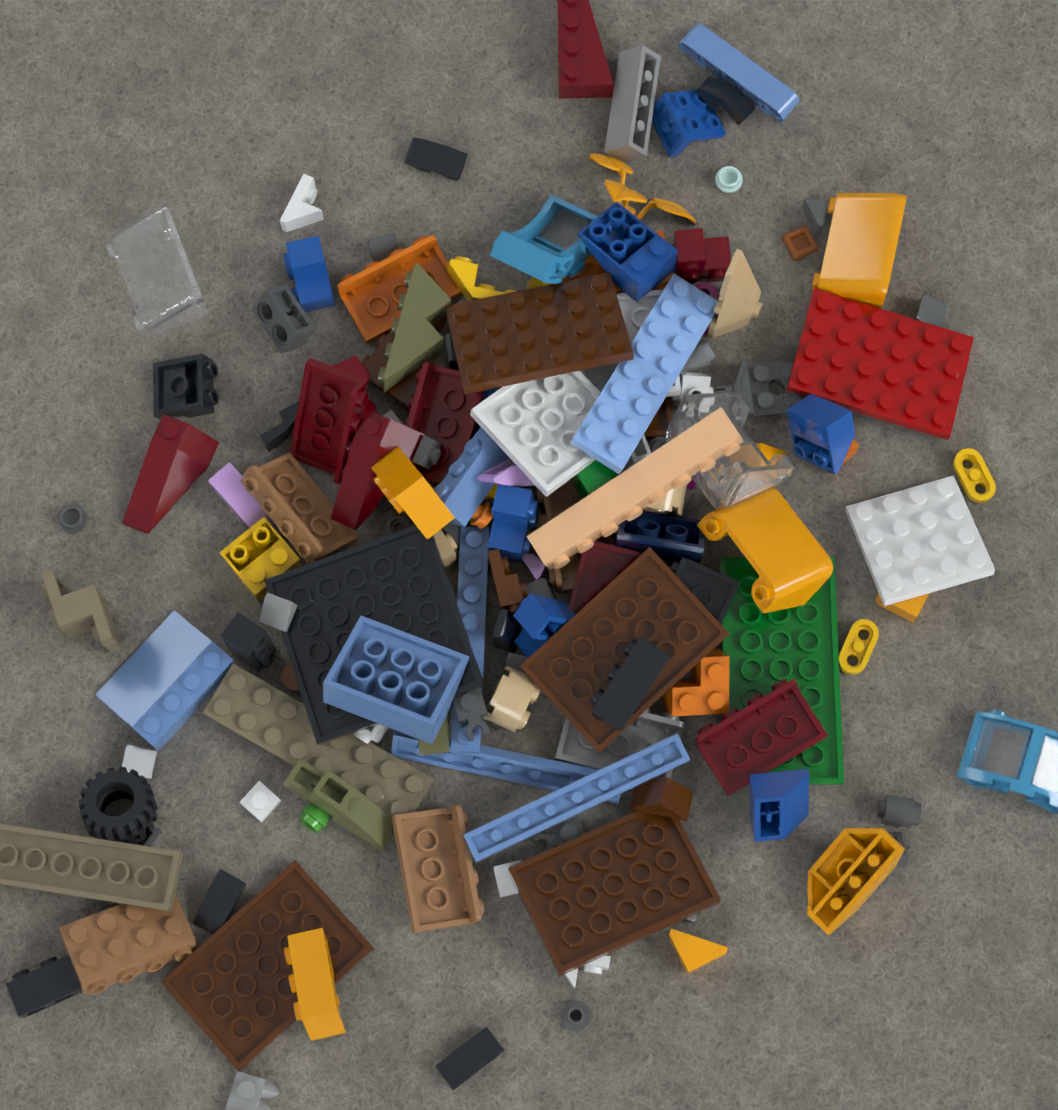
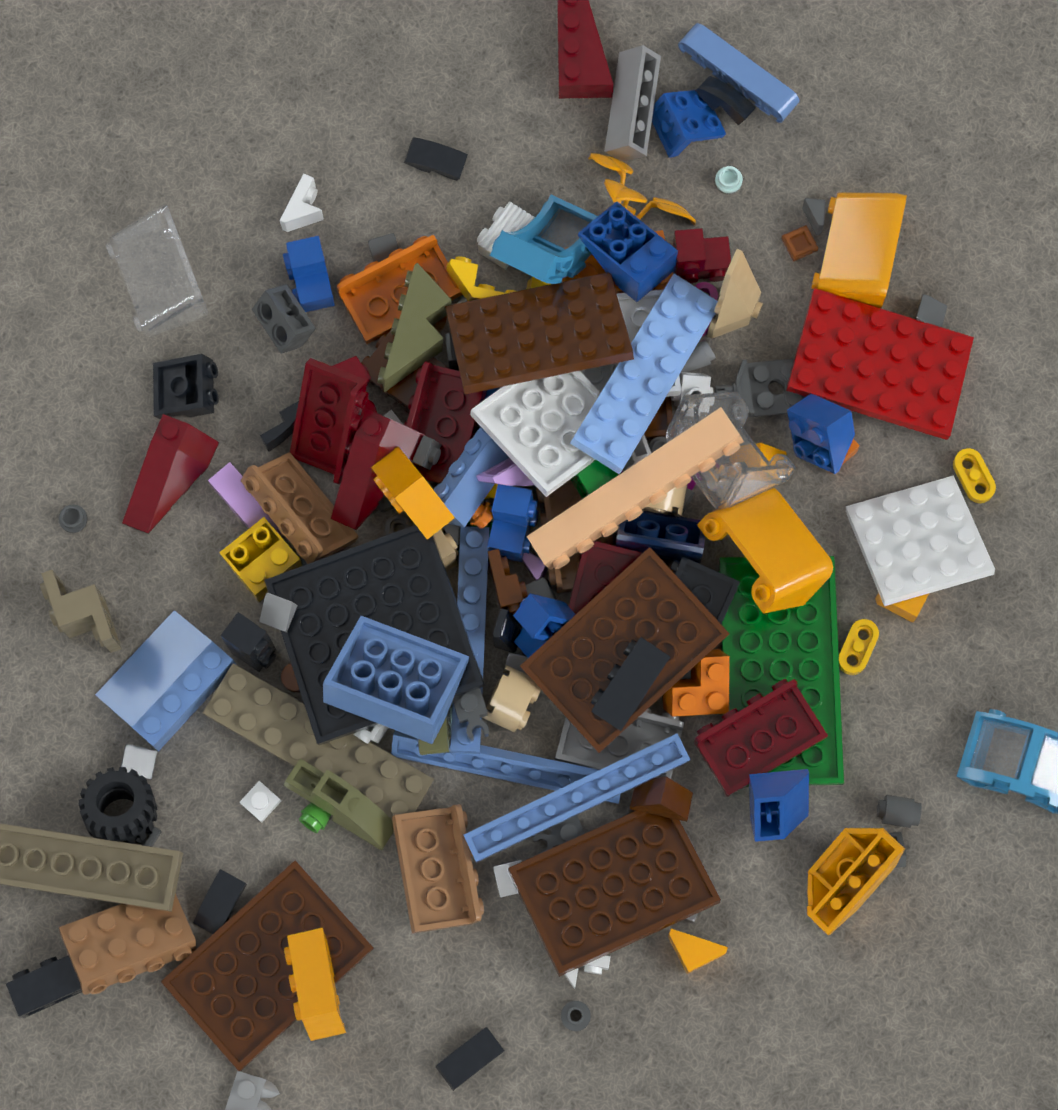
none -> white brick [477,202,535,270]

